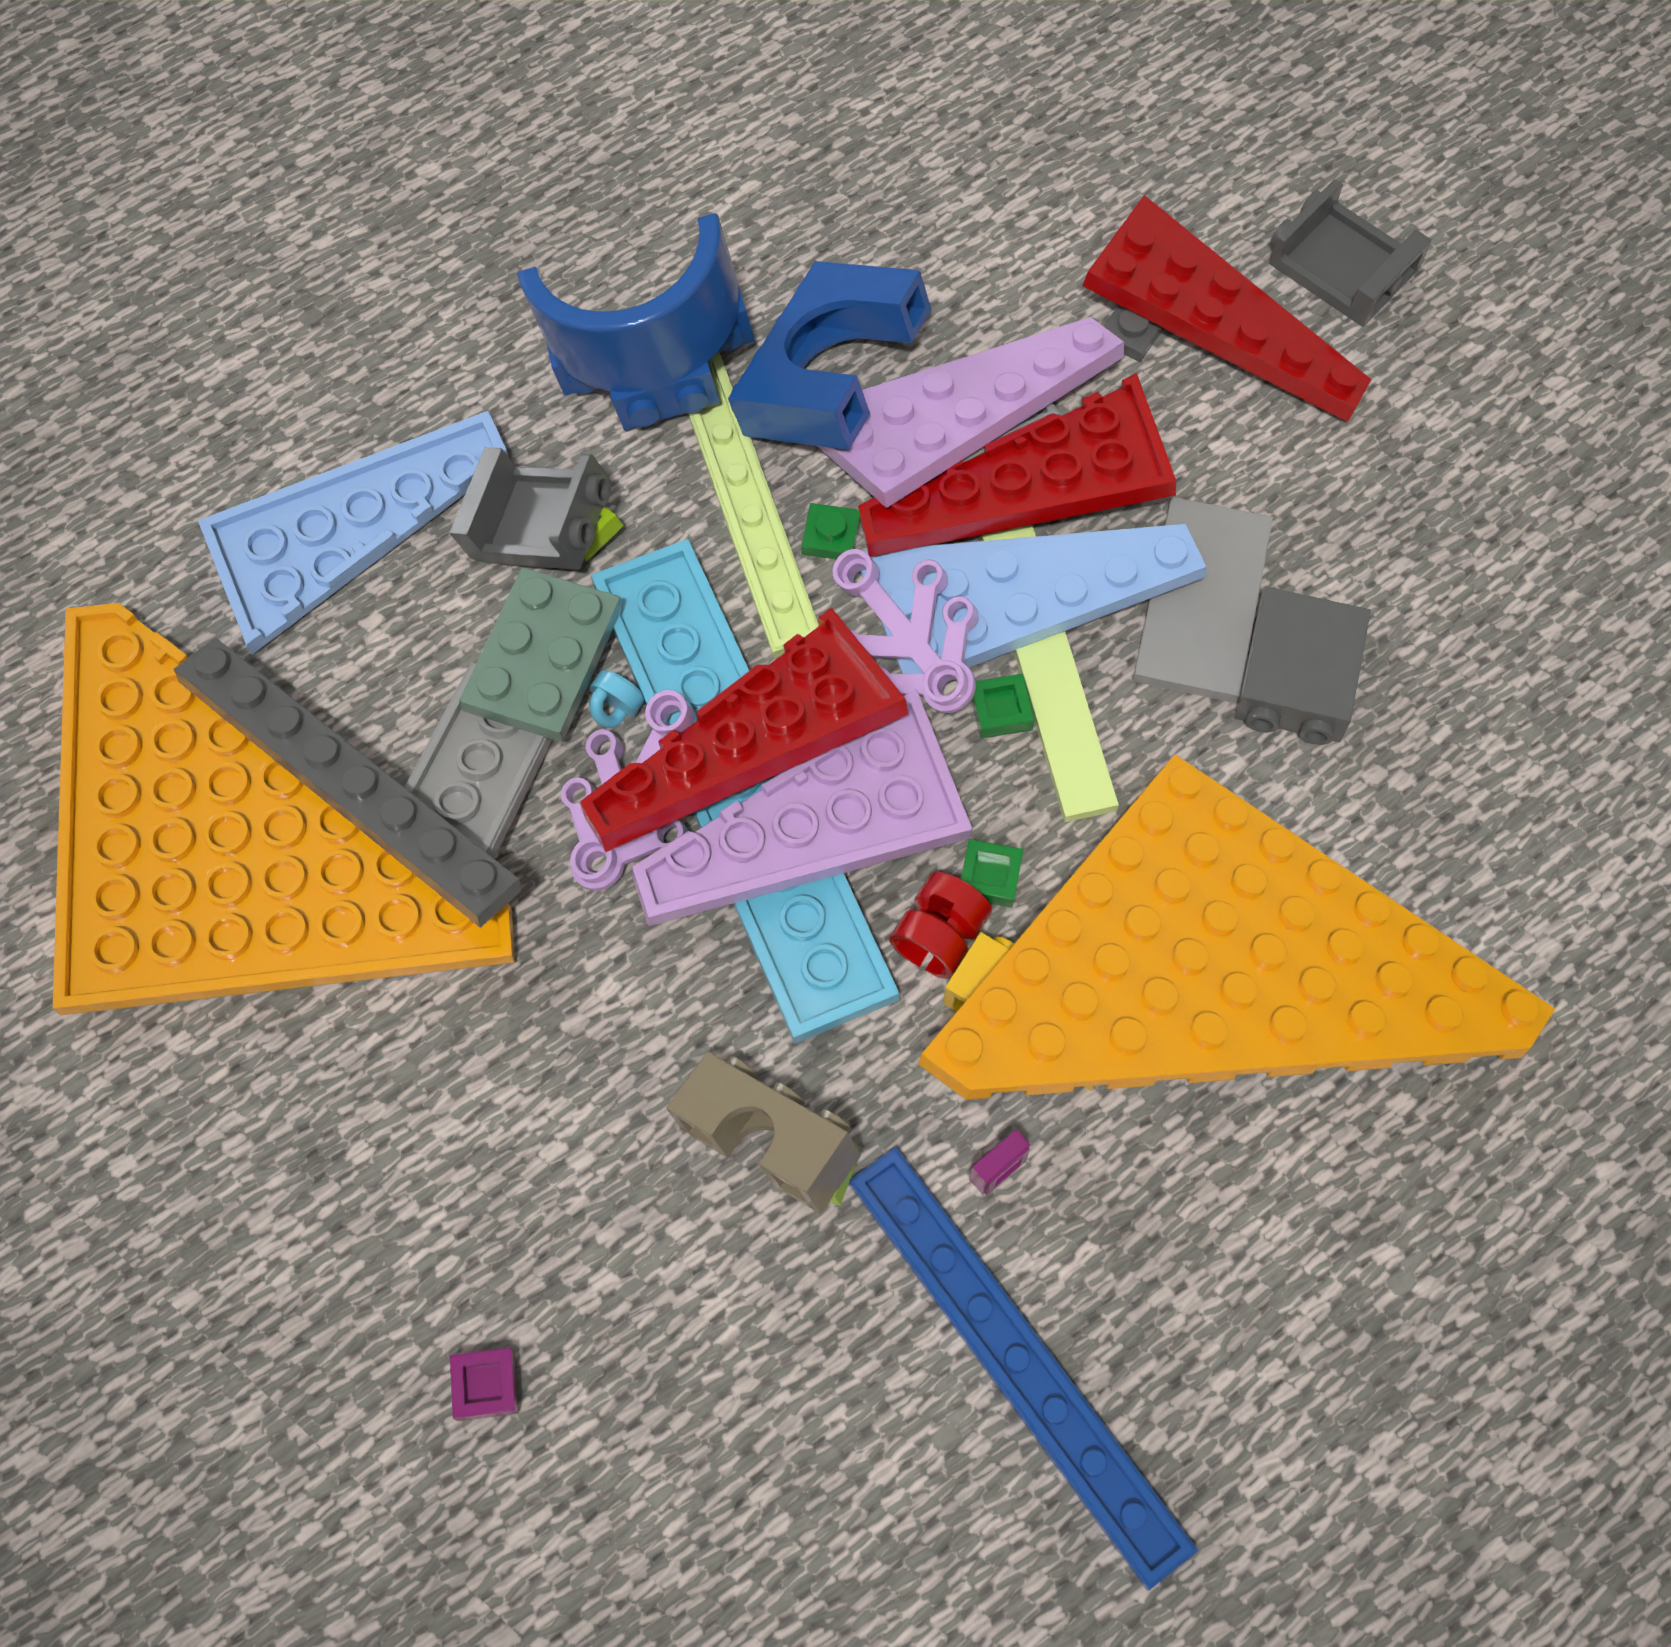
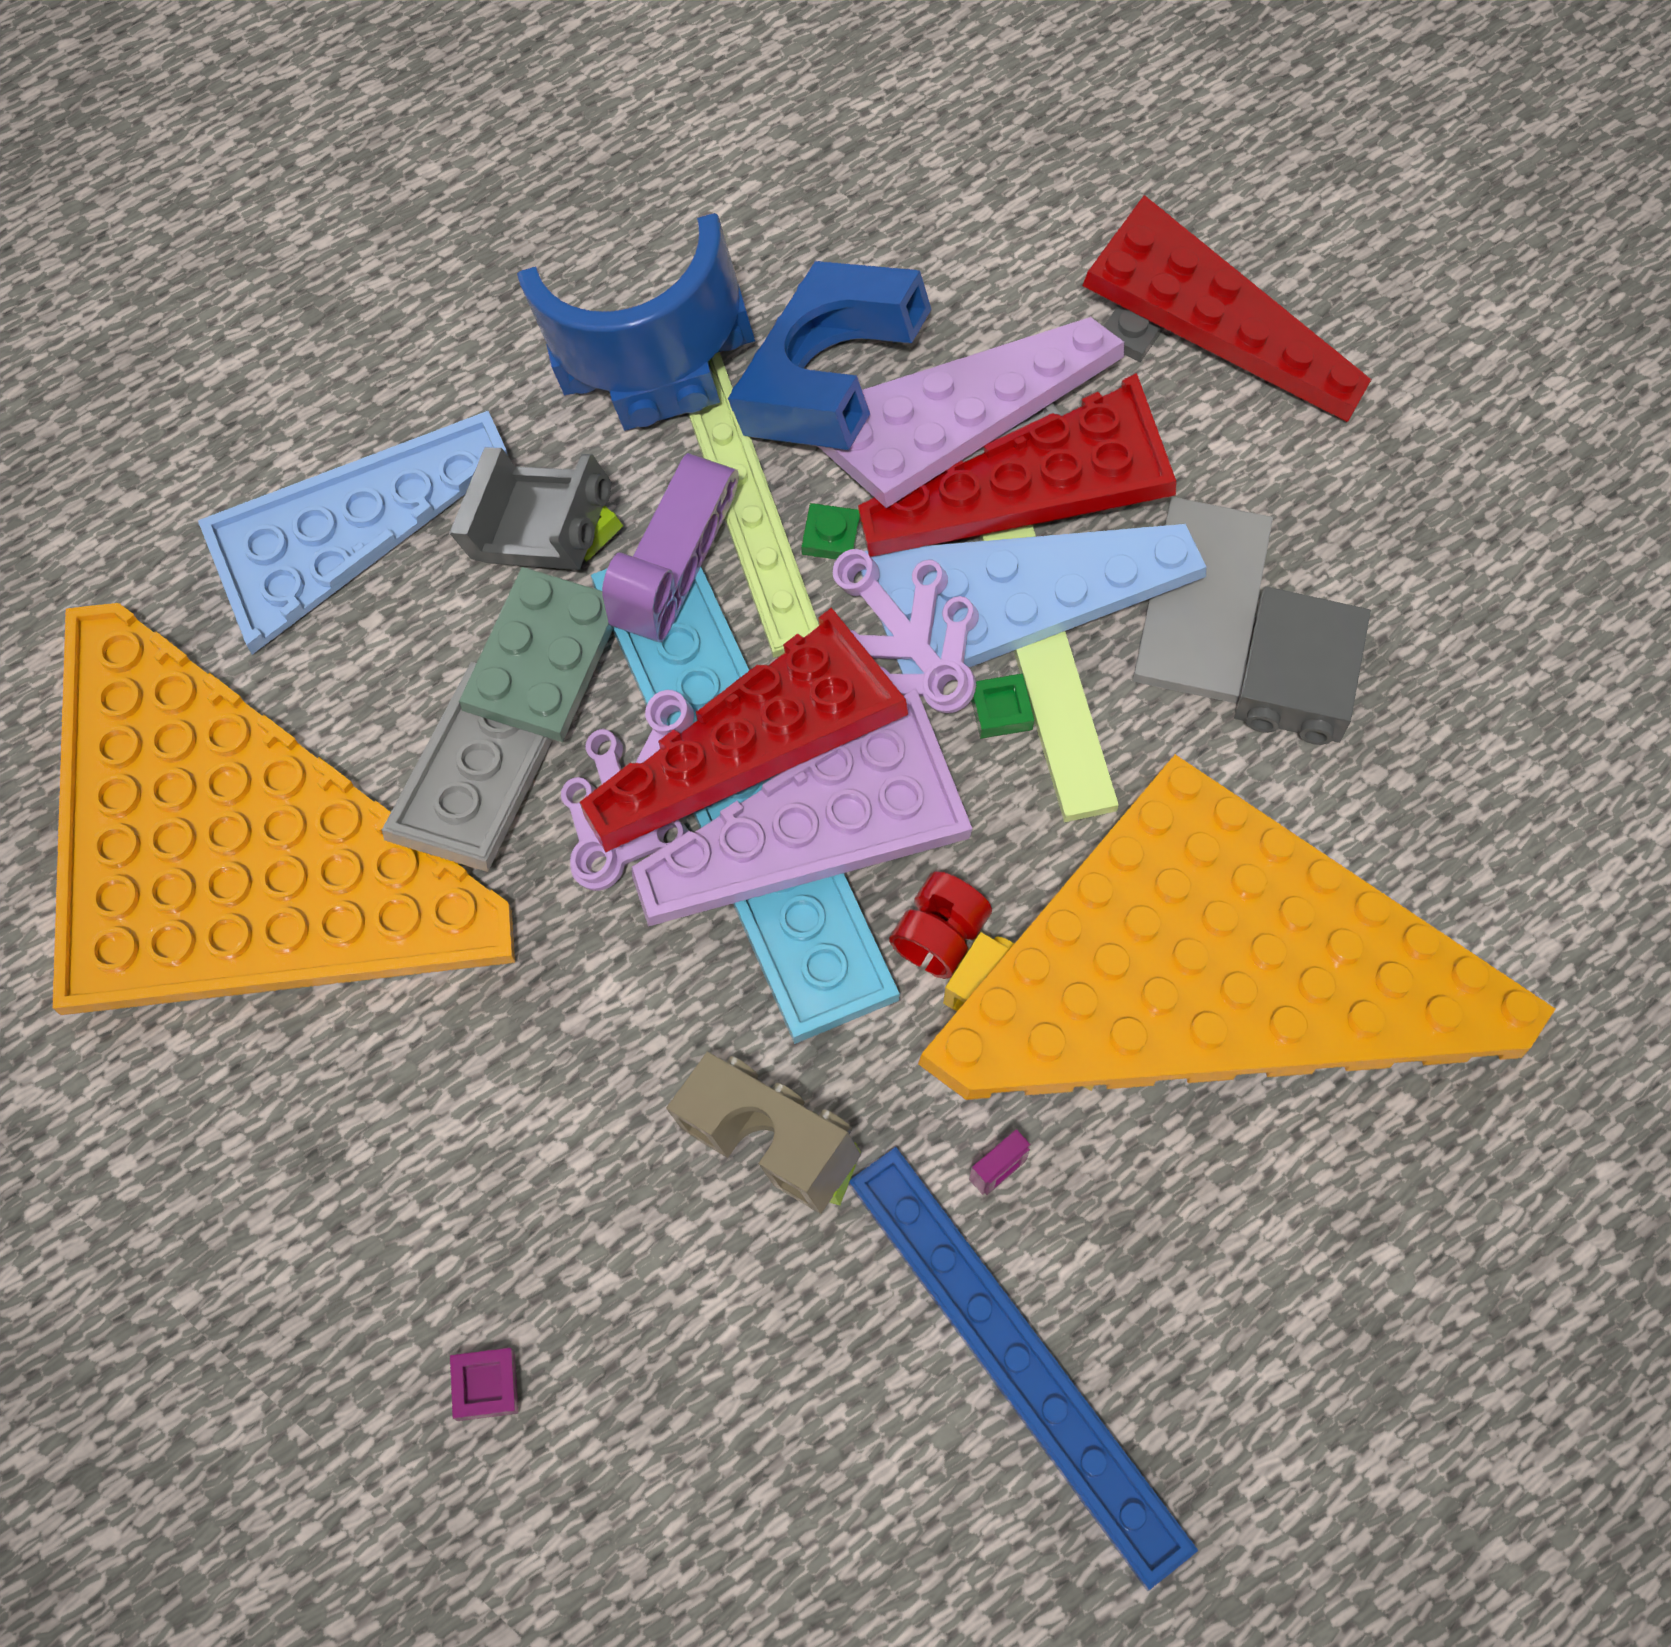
dark grey plate [174,637,522,928] -> none
medium azure tile [589,670,645,728] -> none
green plate [961,839,1024,908] -> none
dark grey panel [1269,179,1432,327] -> none
none -> medium lavender beam [602,453,739,643]

